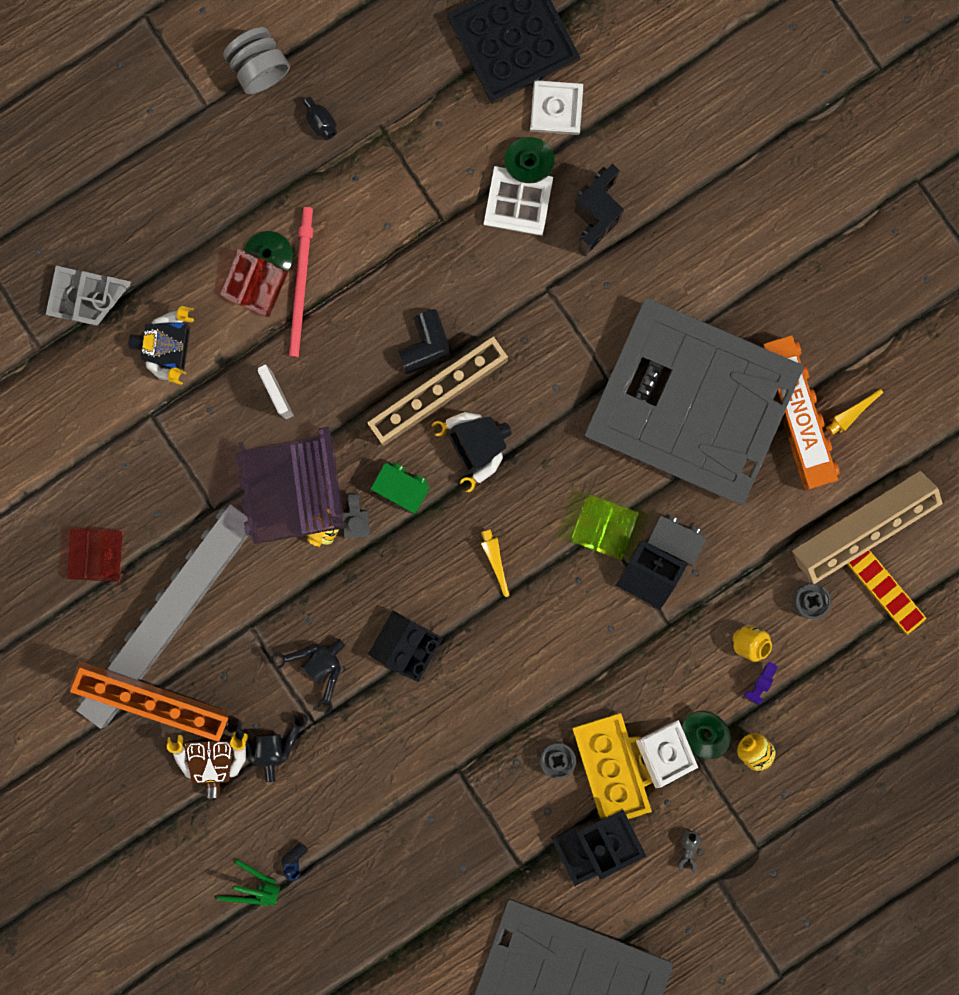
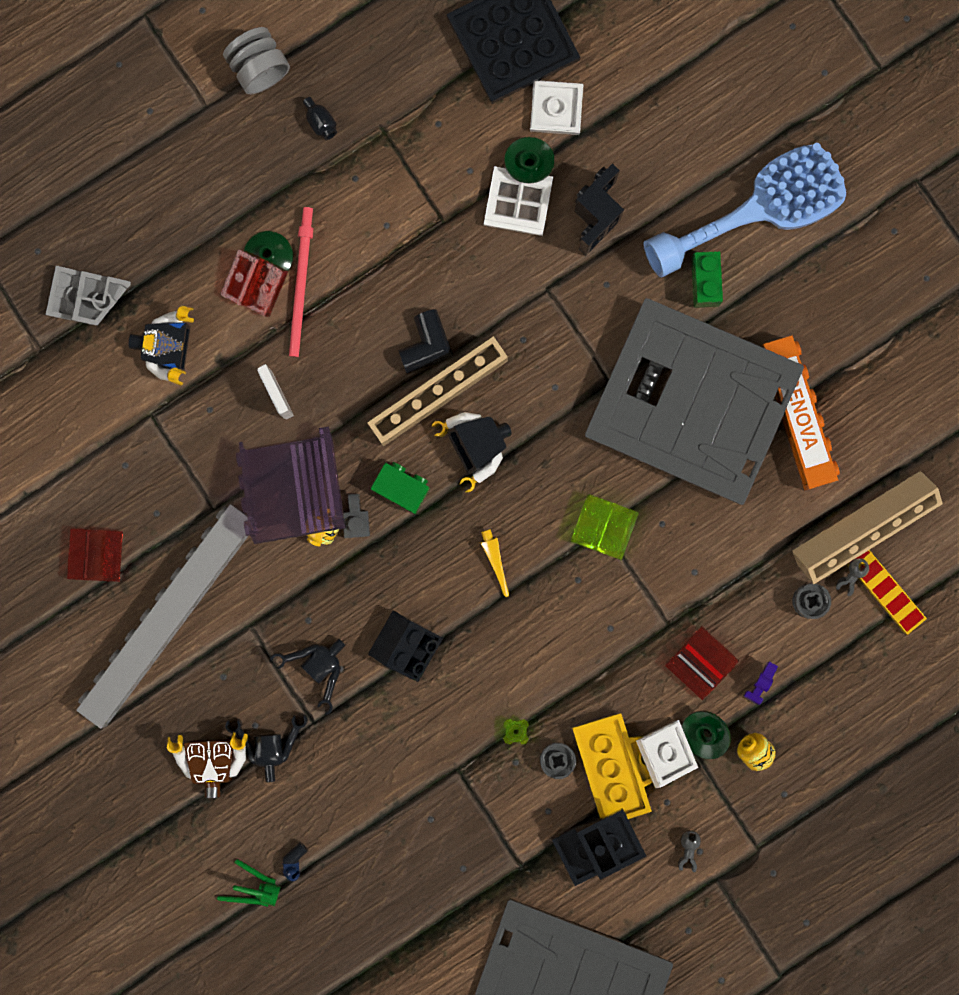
orange brick [70,661,228,742] -> none
black slope [615,540,687,610] -> none
dark grey brick [646,514,707,566] -> none
yellow head [733,625,772,662] -> none
yellow piece [826,389,883,435] -> none
none -> clear neon green plate [503,719,529,745]
none -> light blue piece [644,143,846,278]
none -> clear red slope [665,626,739,700]
none -> green brick [691,251,723,308]
none -> dark grey arm [836,558,869,596]

